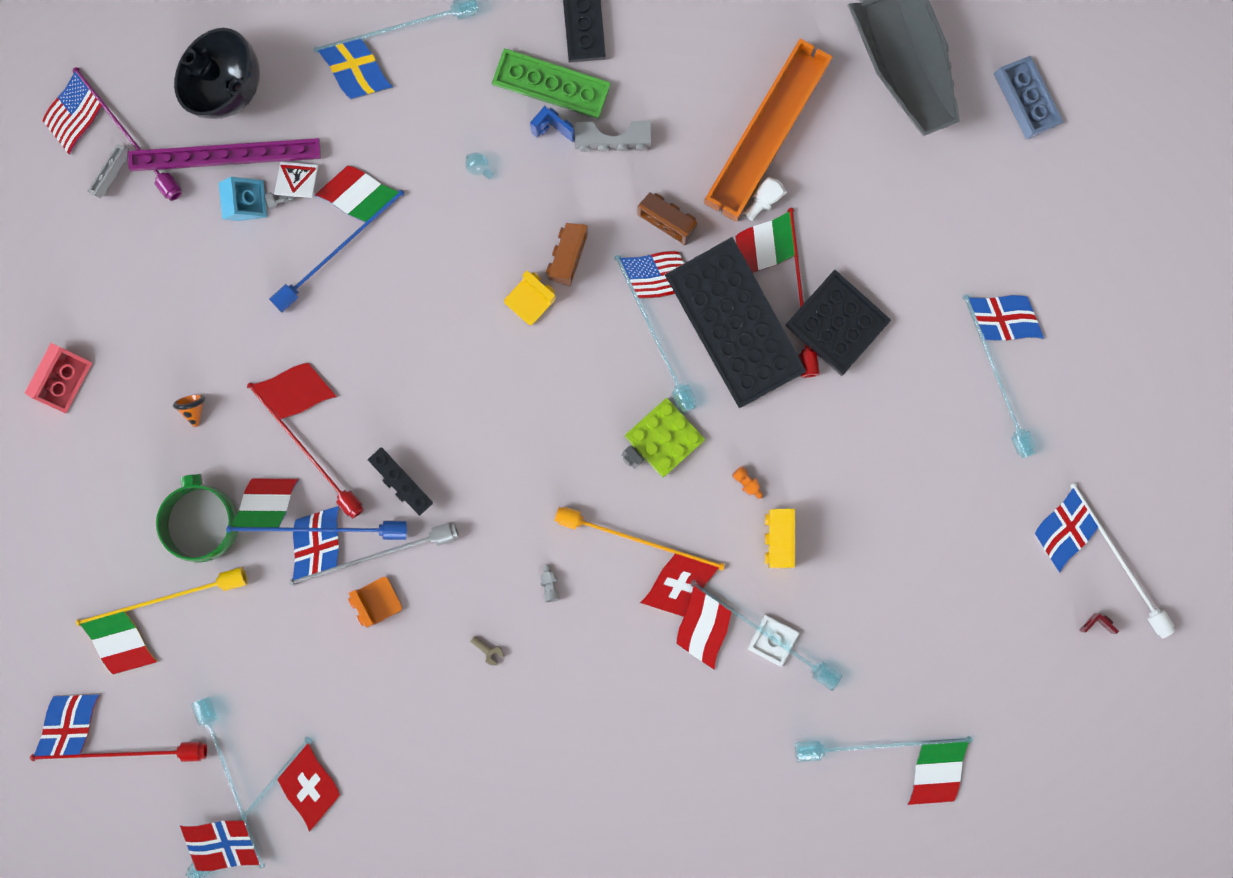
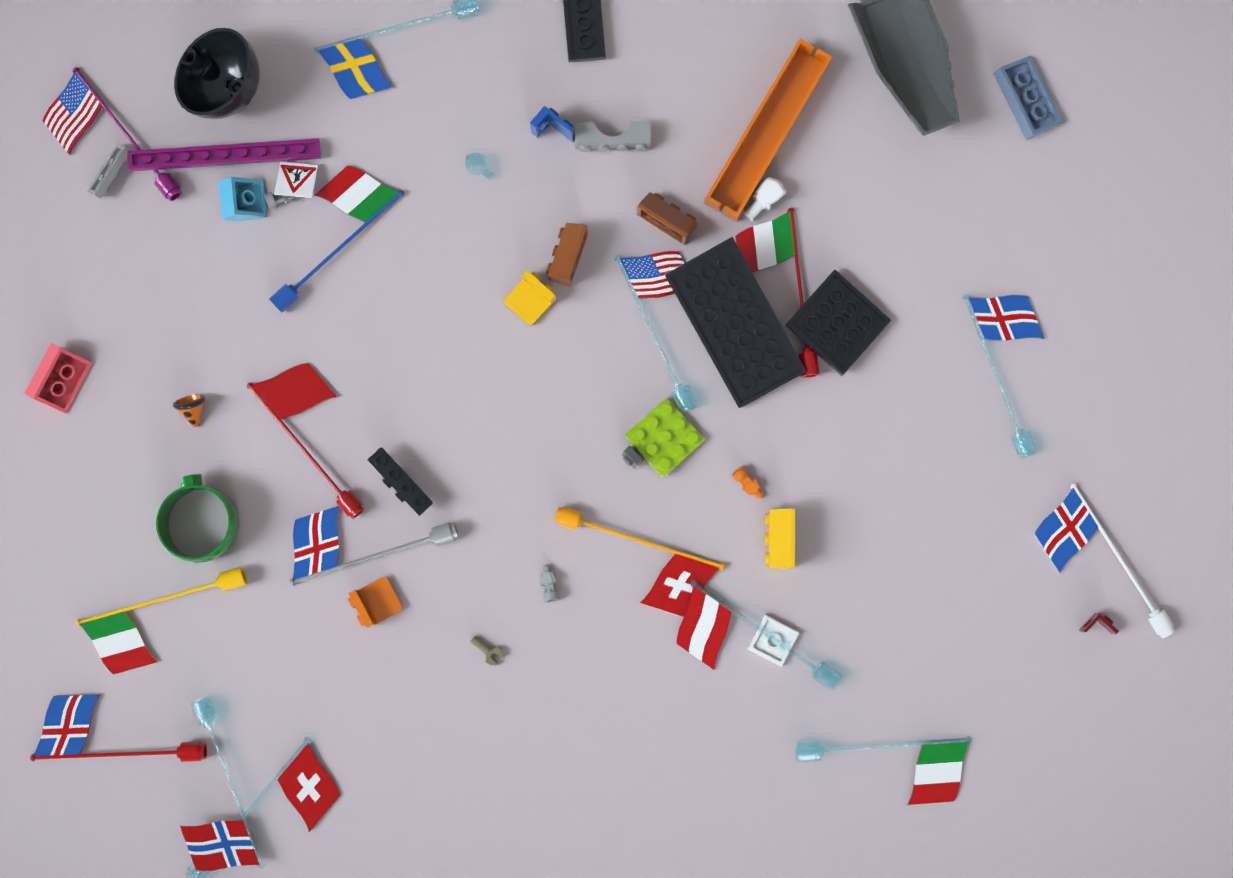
flag [226,478,407,540] -> none
bright green plate [492,48,611,120] -> none

